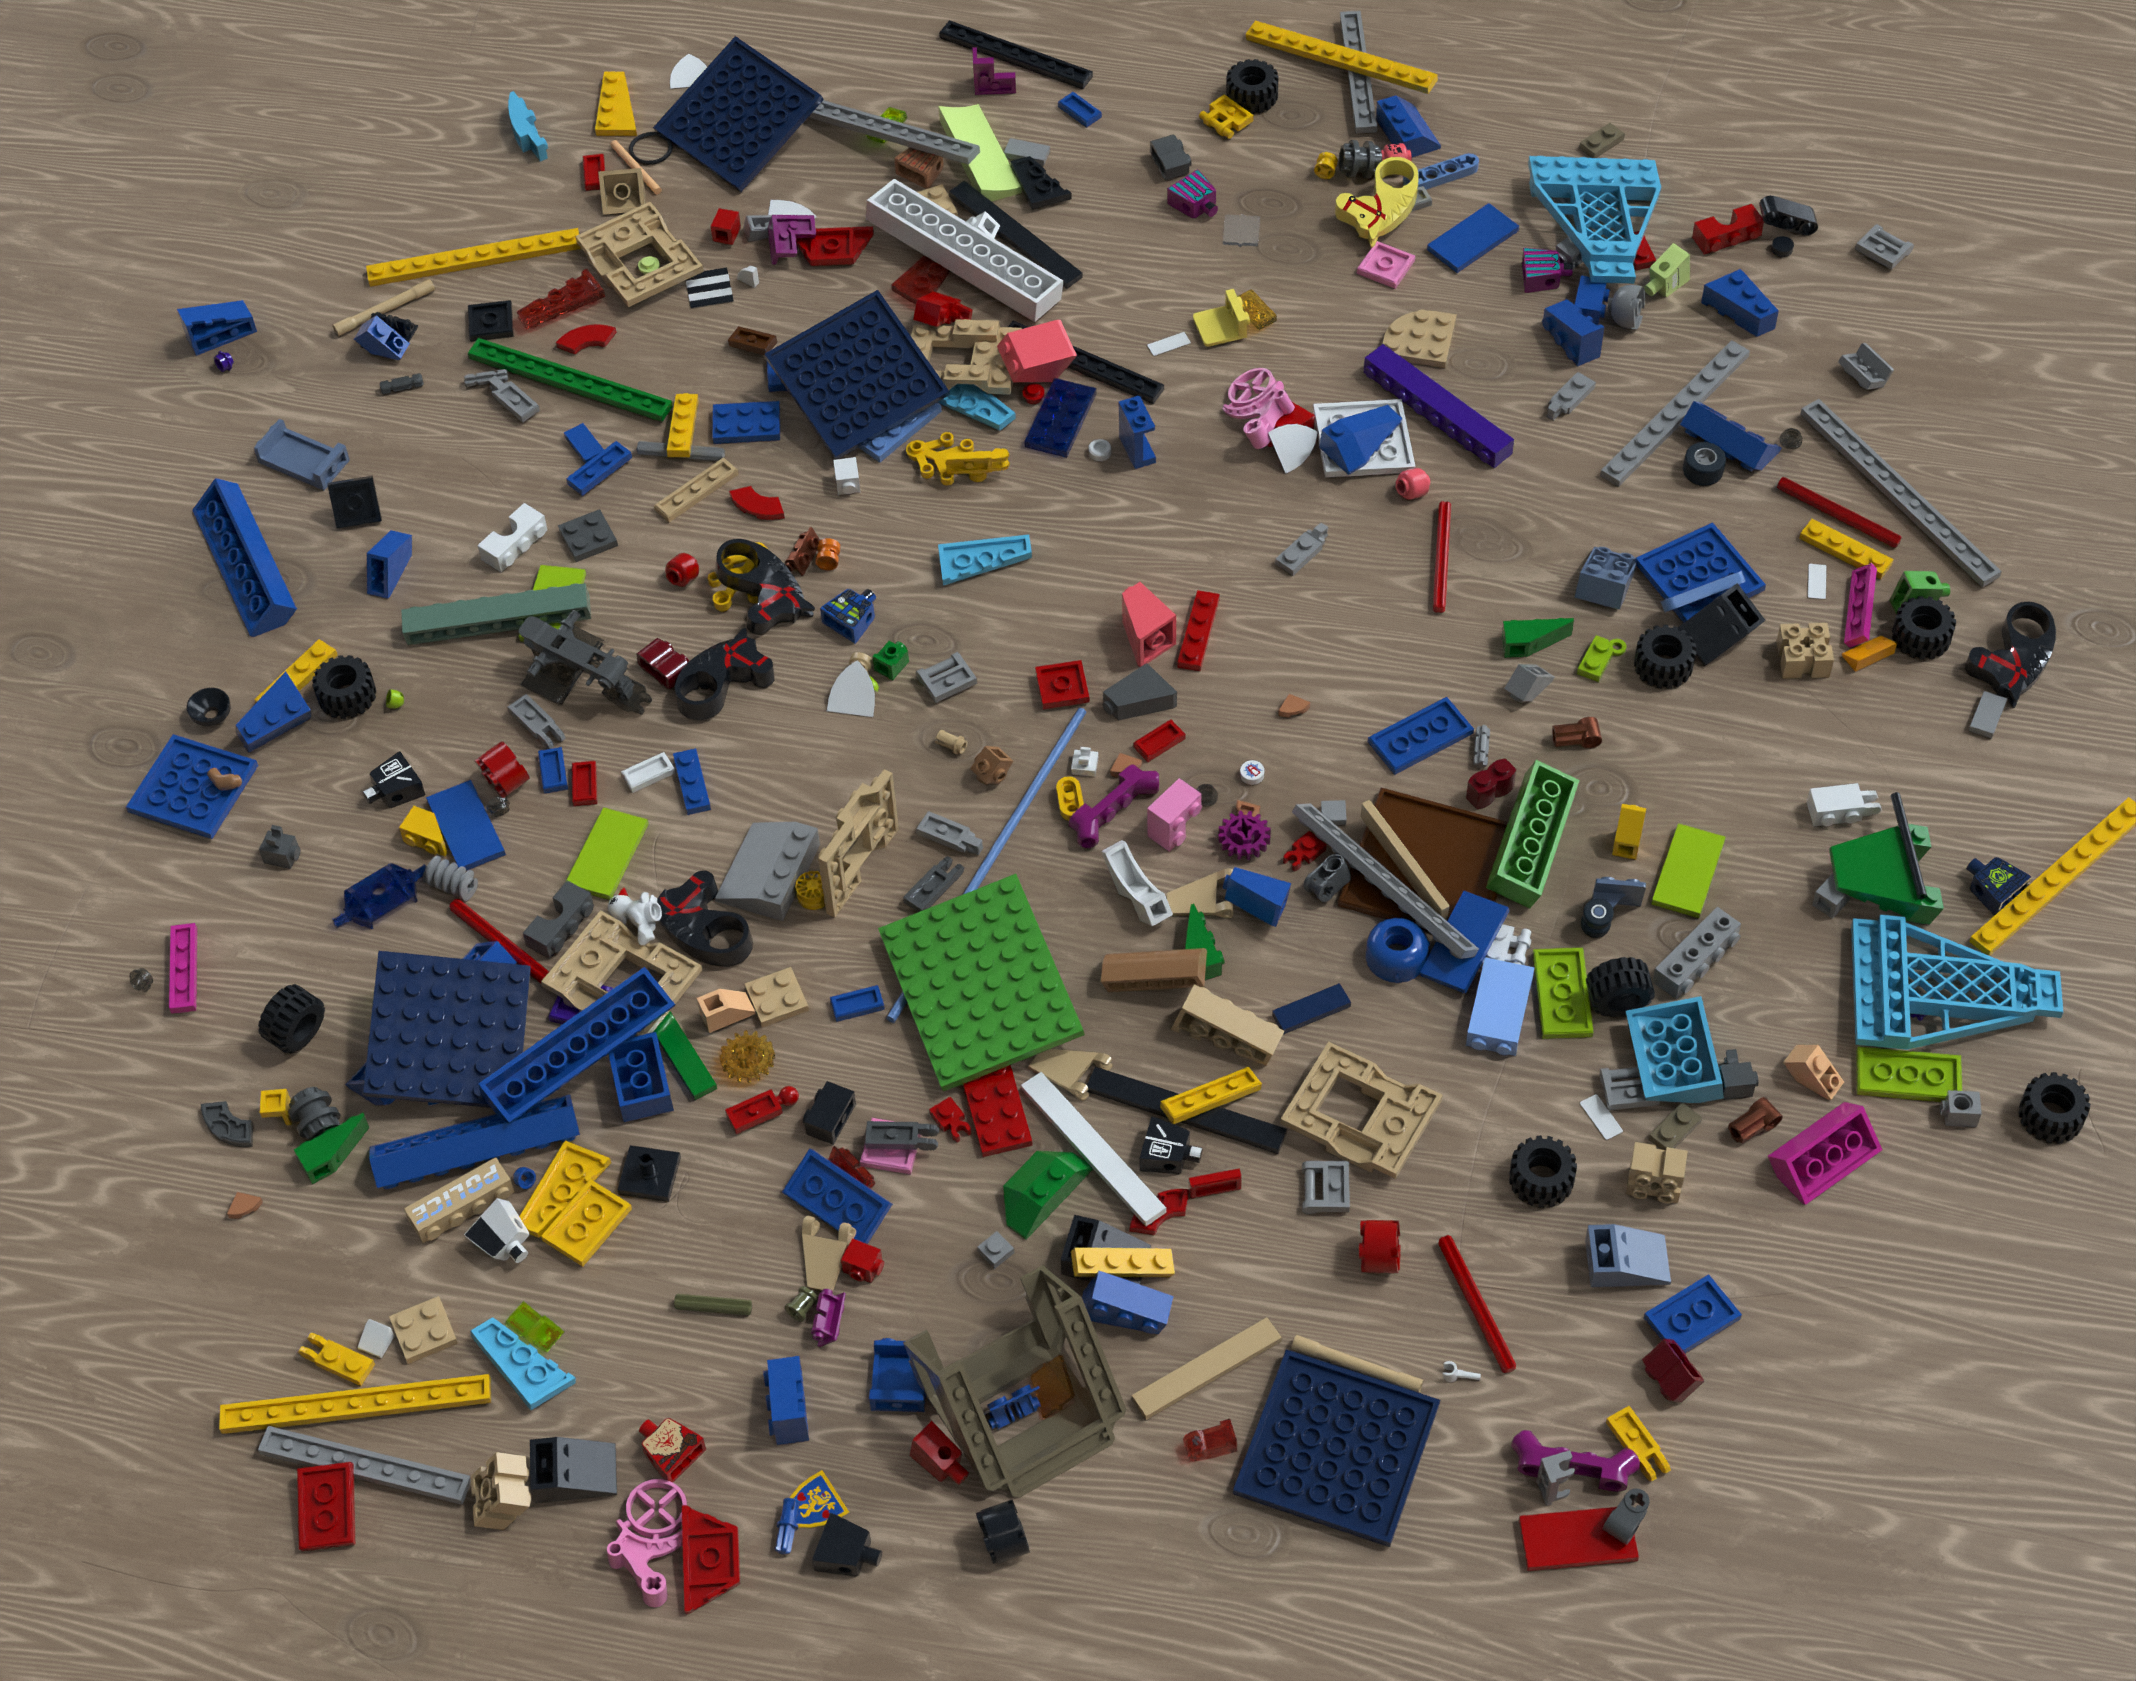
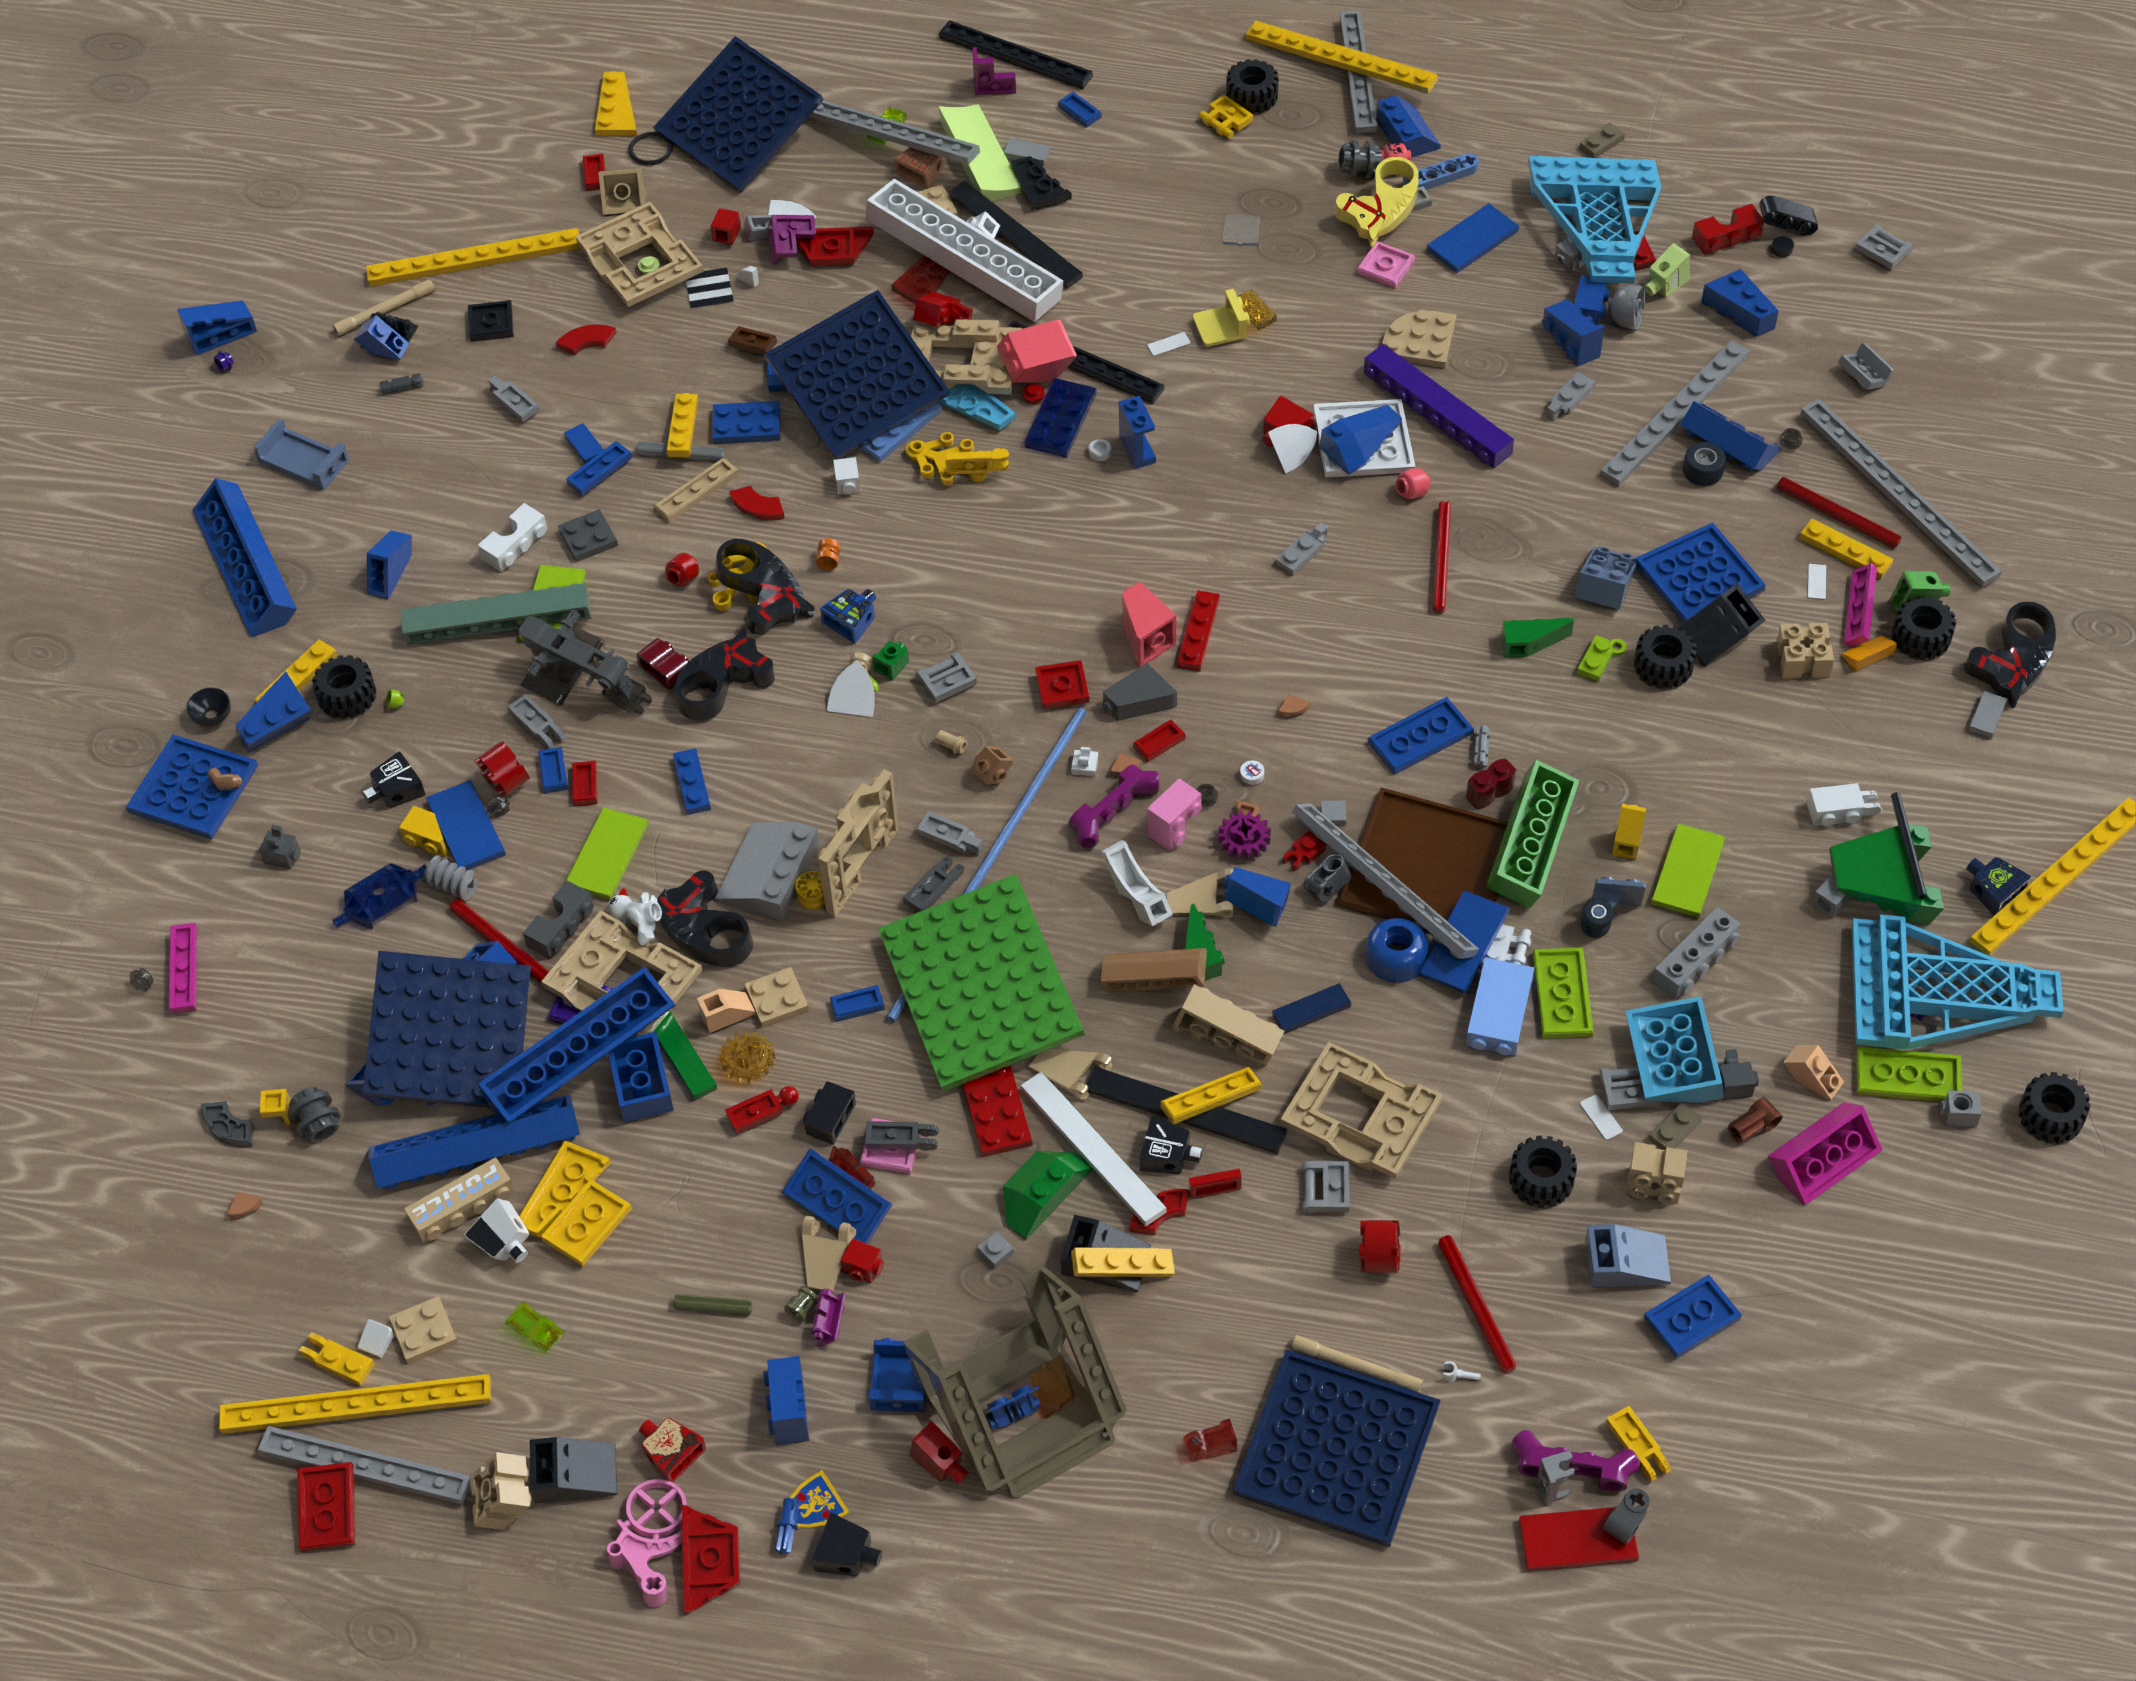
black tyre [258,984,325,1054] -> none
green slope [294,1113,369,1185] -> none
black tile [327,475,382,528] -> none
light grey axle [464,369,508,387] -> none
green plate [468,338,673,422] -> none
medium azure wing [470,1317,576,1410] -> none
medium azure slope [508,91,548,162] -> none
blue hinge [513,1167,536,1189] -> none
clear red wing [517,269,605,330] -> none
light nougat bar [610,140,662,195] -> none
black tile [617,1145,681,1202] -> none
white tile [621,752,675,793] -> none
white sticker [670,54,707,89] -> none
copper hinge [785,527,820,576] -> none
red plate [929,1096,971,1143] -> none
medium azure wing [938,535,1032,586] -> none
black brick [976,1499,1030,1564] -> none
yellow plate [1056,777,1084,821] -> none
wedge [1082,1271,1173,1334] -> none
tan tile [1132,1317,1282,1420] -> none
dark grey brick [1150,134,1192,180] -> none
magenta torso [1167,169,1218,218] -> none
bright pink piece [1222,368,1295,449] -> none
yellow wheel [1314,152,1338,179] -> none
tan tile [1360,800,1449,920] -> none
light grey slope [1504,664,1555,703] -> none
magenta torso [1522,248,1573,293] -> none
copper piece [1552,717,1602,749] -> none
black tyre [1586,957,1655,1017] -> none
dark red brick [1642,1339,1704,1403] -> none
medium blue beam [1660,571,1746,613] -> none

